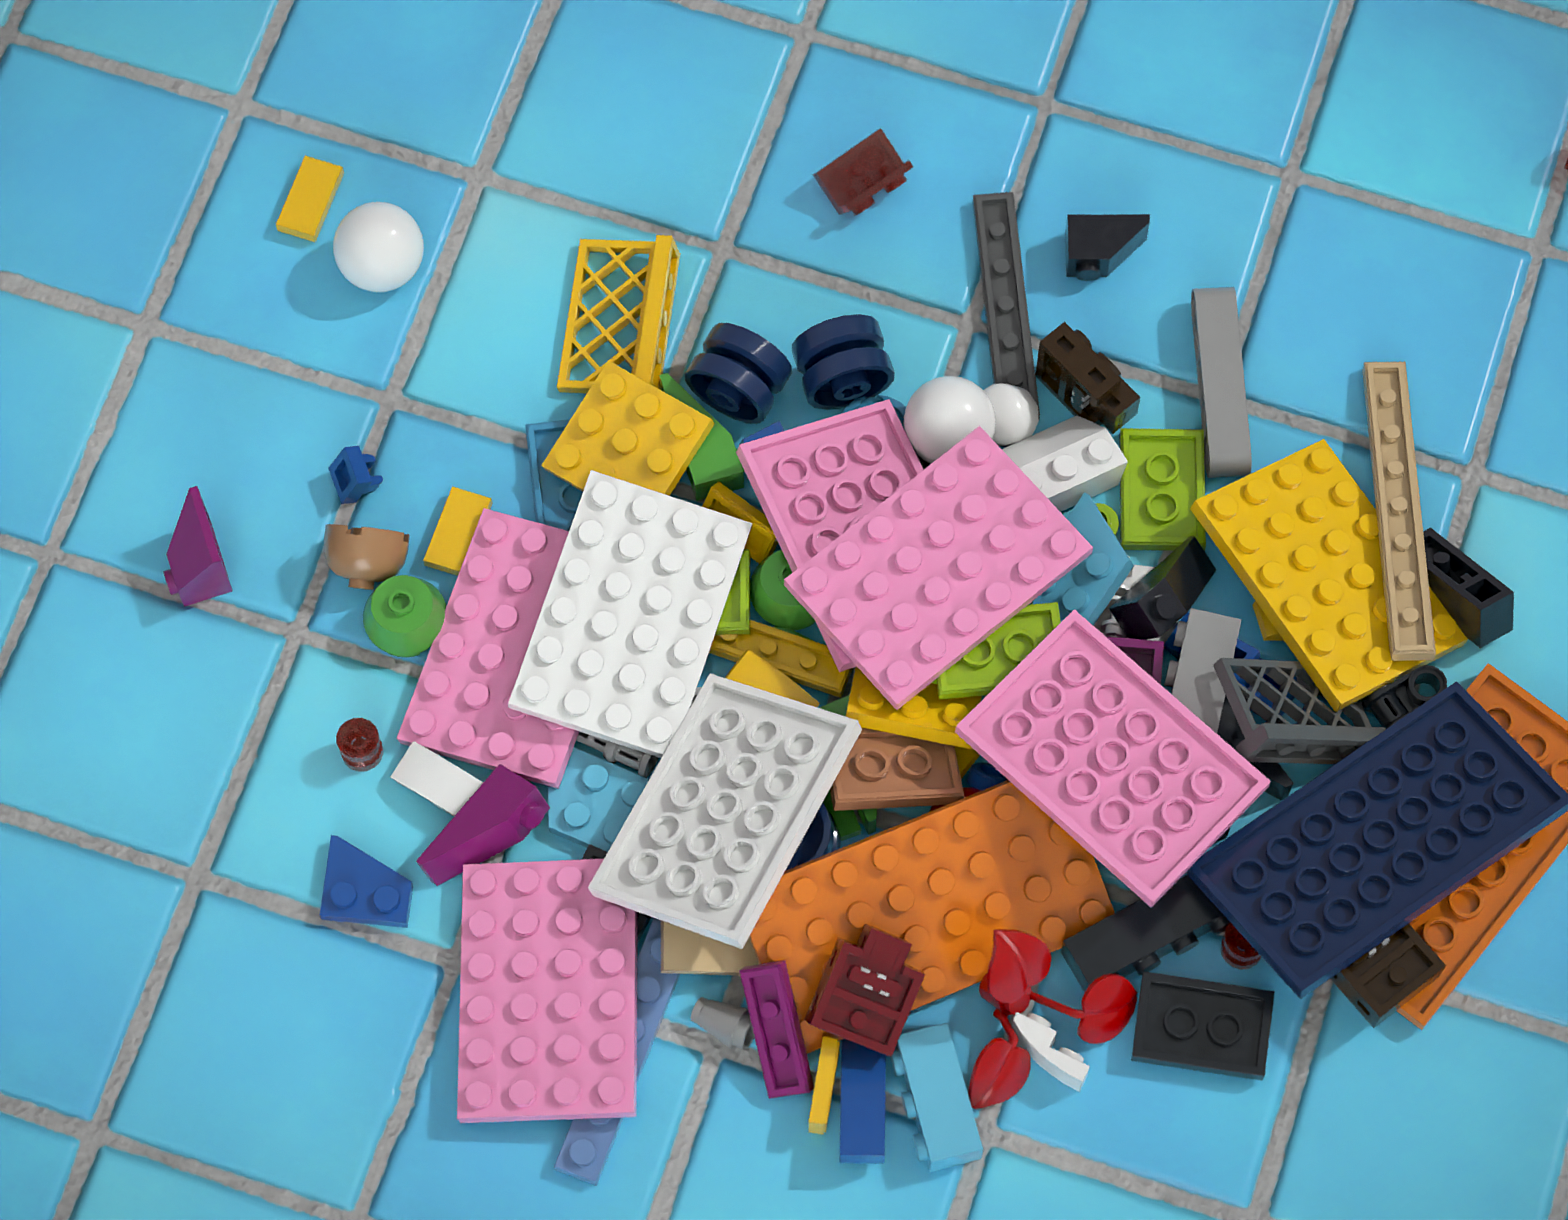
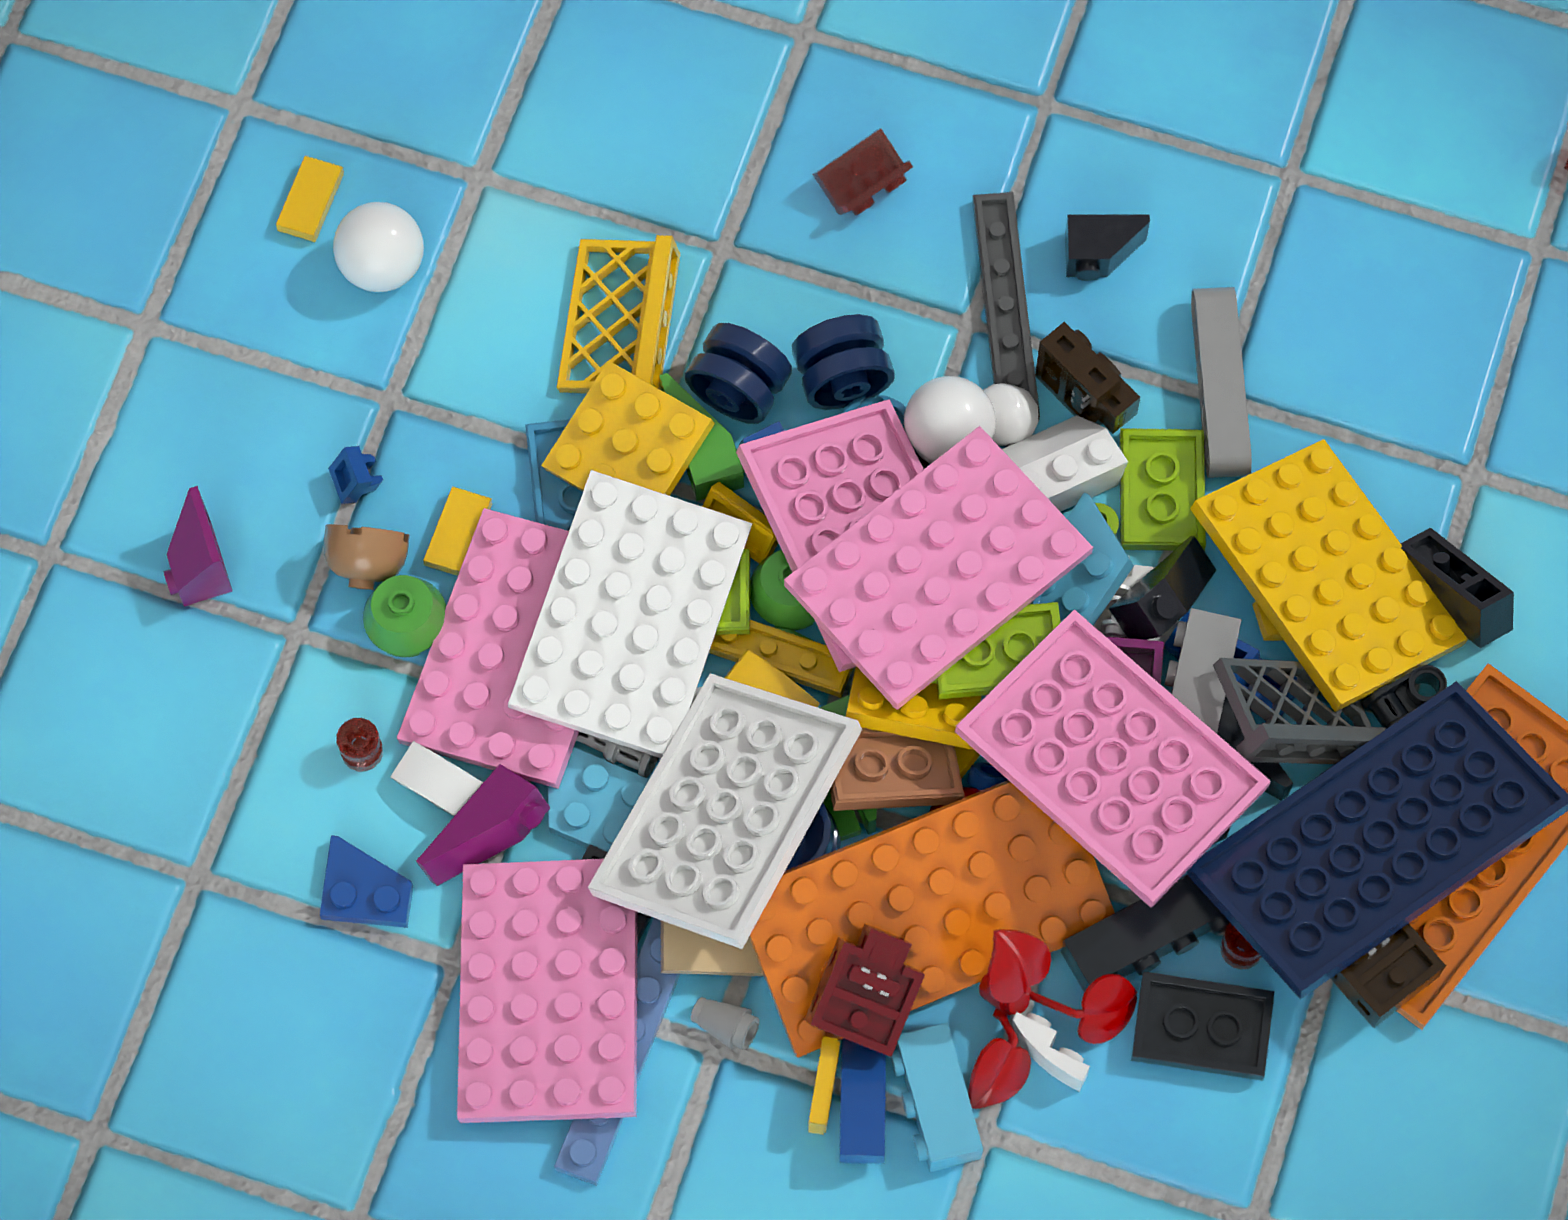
magenta tile [739,960,814,1099] -> none
tan tile [1362,362,1436,661] -> none

